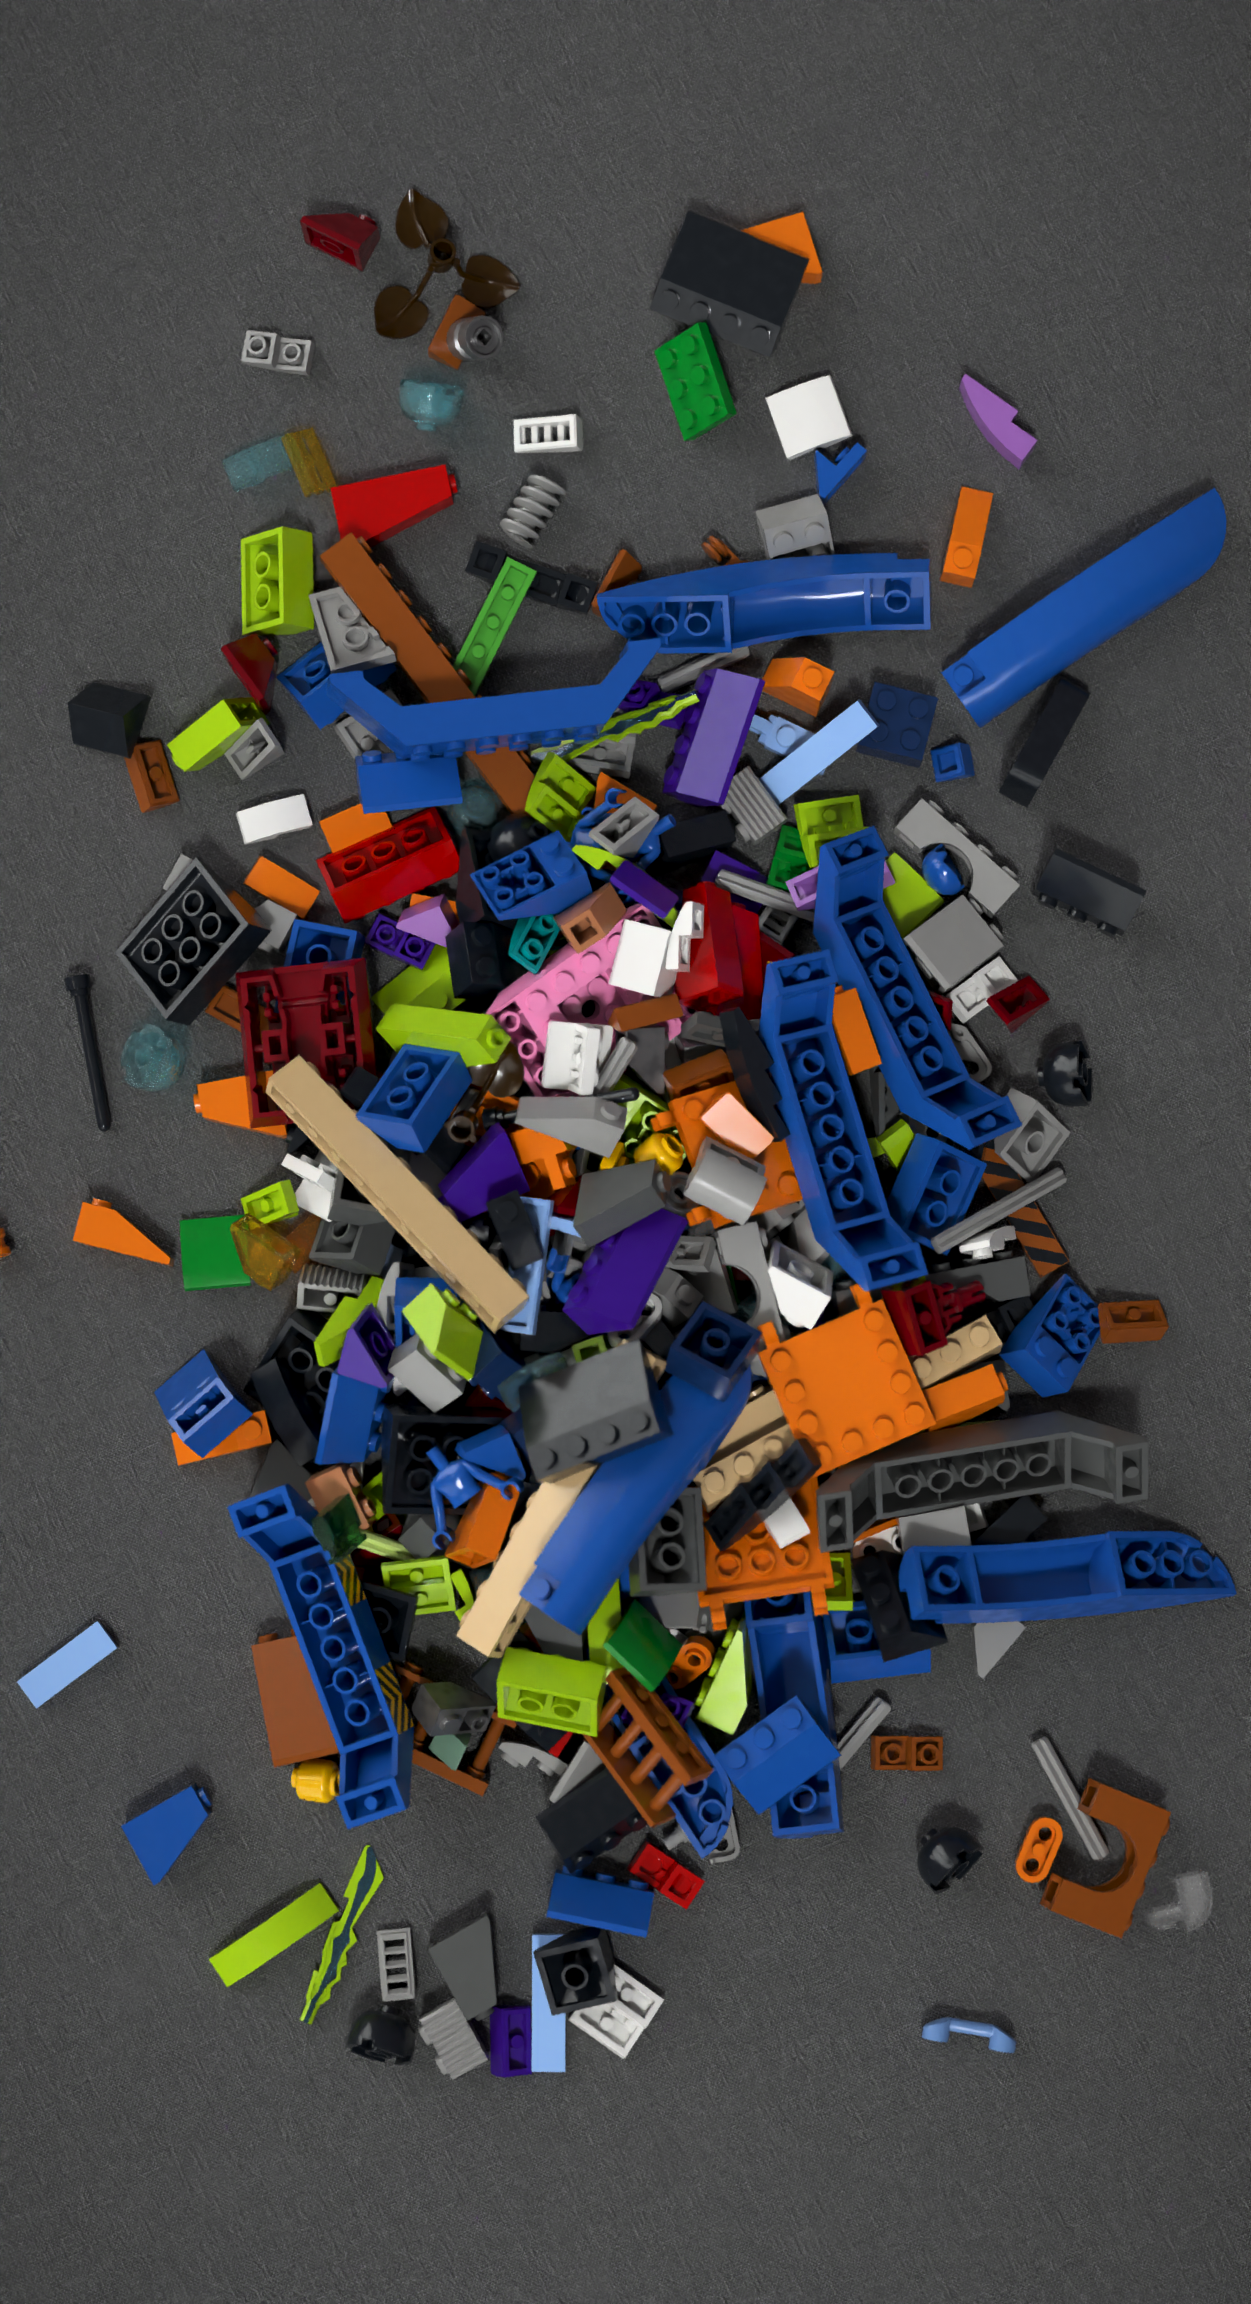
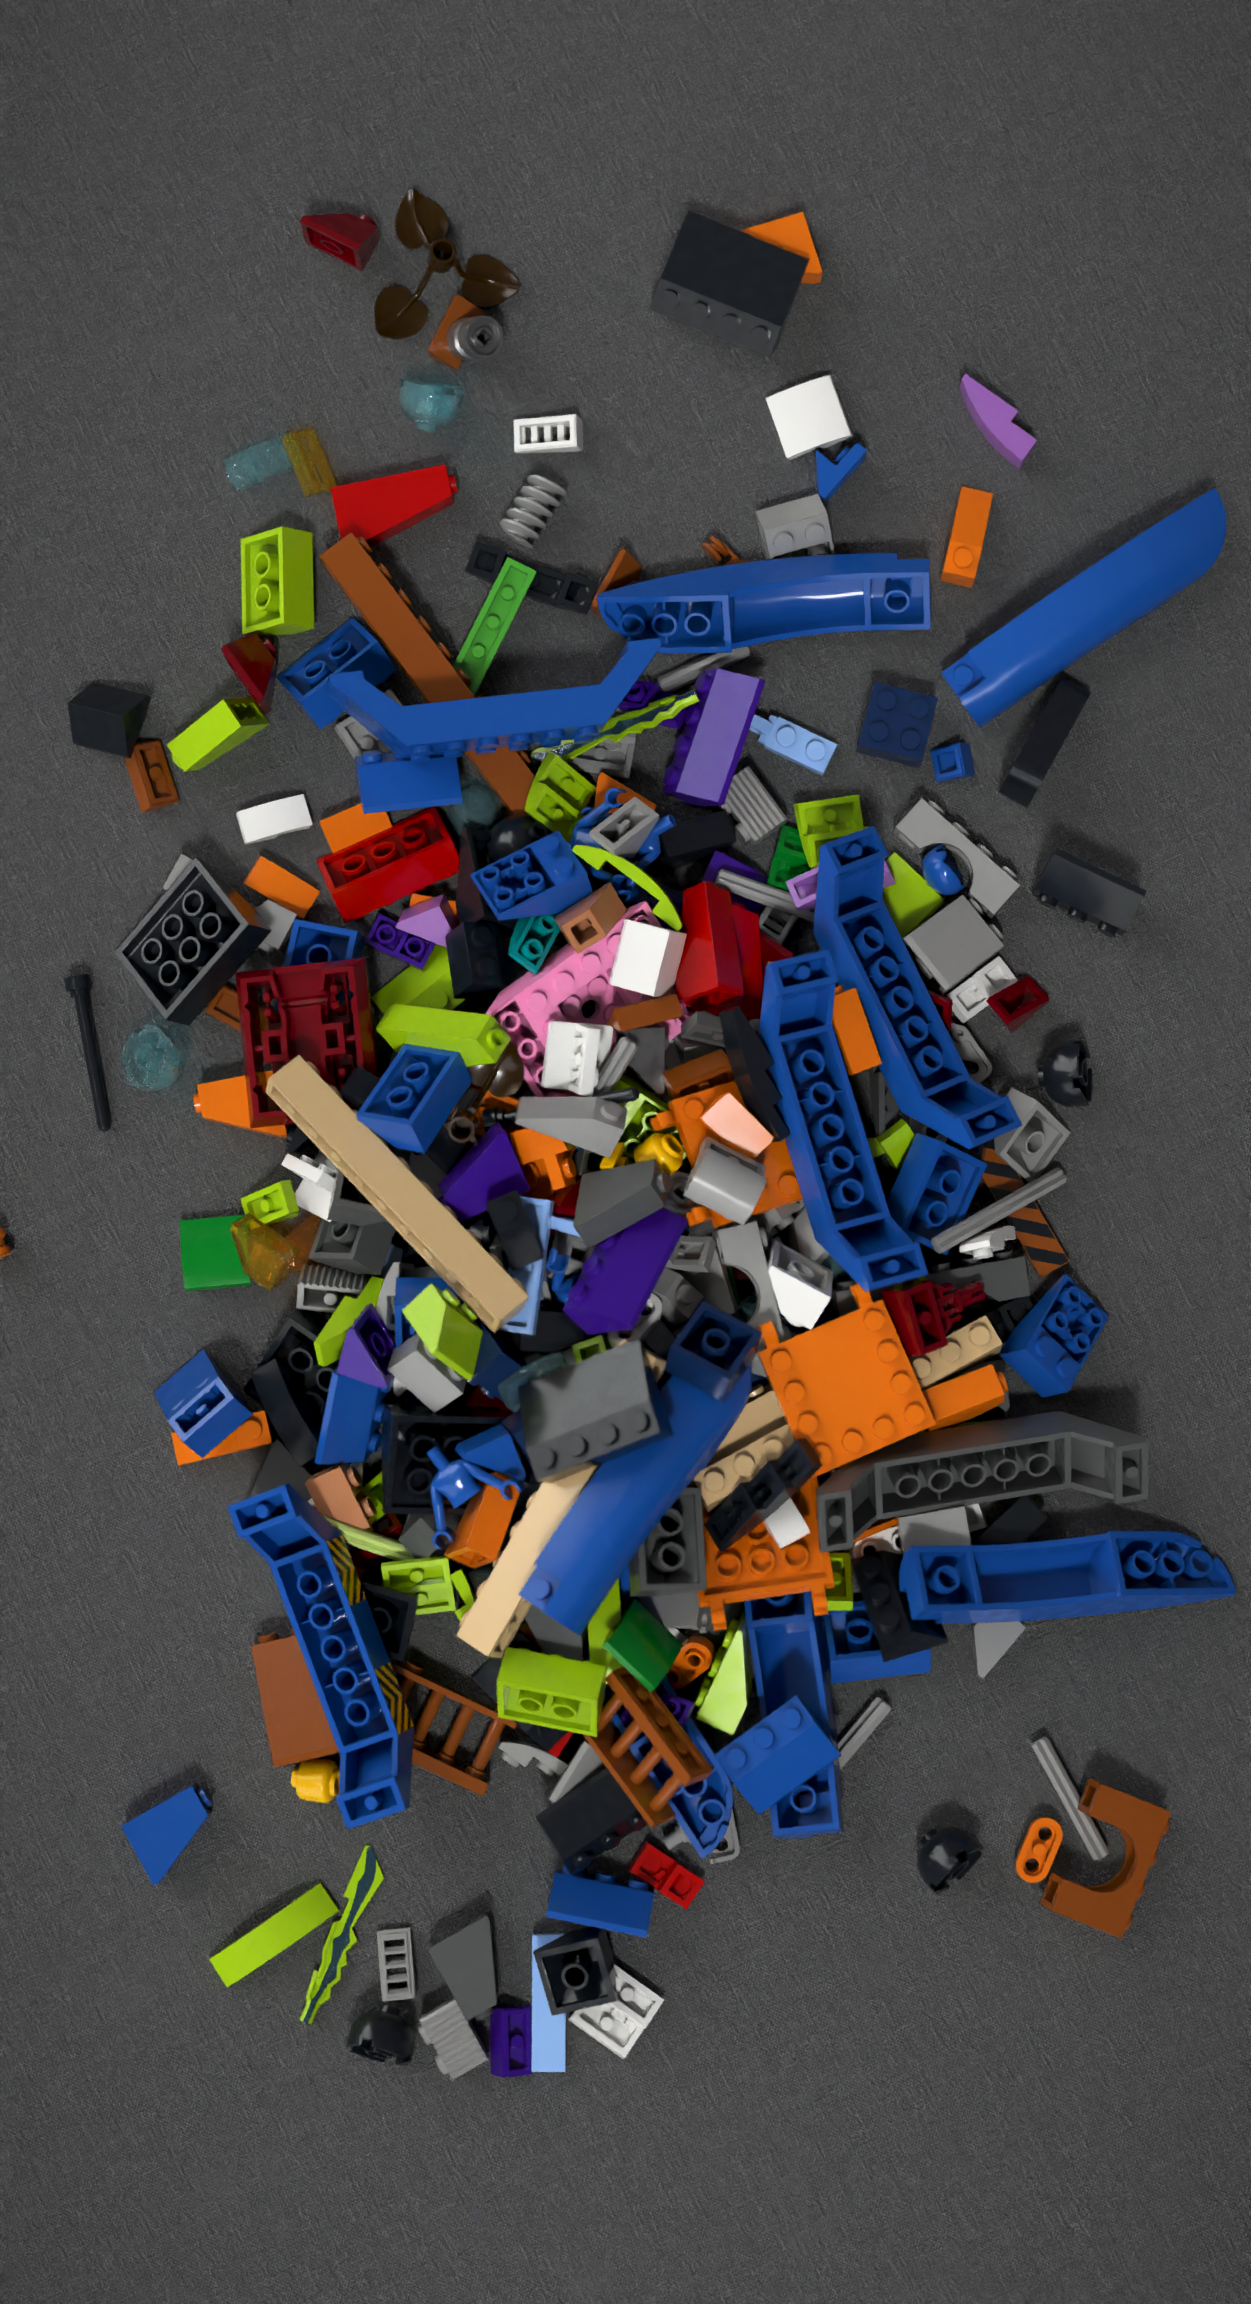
light blue tile [17,1621,118,1709] -> none
orange slope [73,1198,175,1266] -> none
light grey slope [224,718,285,780] -> none
light grey slope [241,330,315,376] -> none
light grey wing [308,587,397,674] -> none
clear green plate [311,1494,367,1565] -> none
flat silver slope [411,1682,496,1736] -> none
sand green slope [429,1733,472,1771] -> none
dark purple slope [609,860,679,919] -> none
green plate [654,323,737,441] -> none
white slope [665,902,704,972] -> none
light blue tile [759,699,880,806] -> none
orange slope [762,657,835,717] -> none
dark orange slope [871,1735,943,1771] -> none
medium blue bar [921,2017,1016,2053] -> none
dark orange slope [1098,1299,1169,1344] -> none
clear brick [1143,1868,1213,1933] -> none

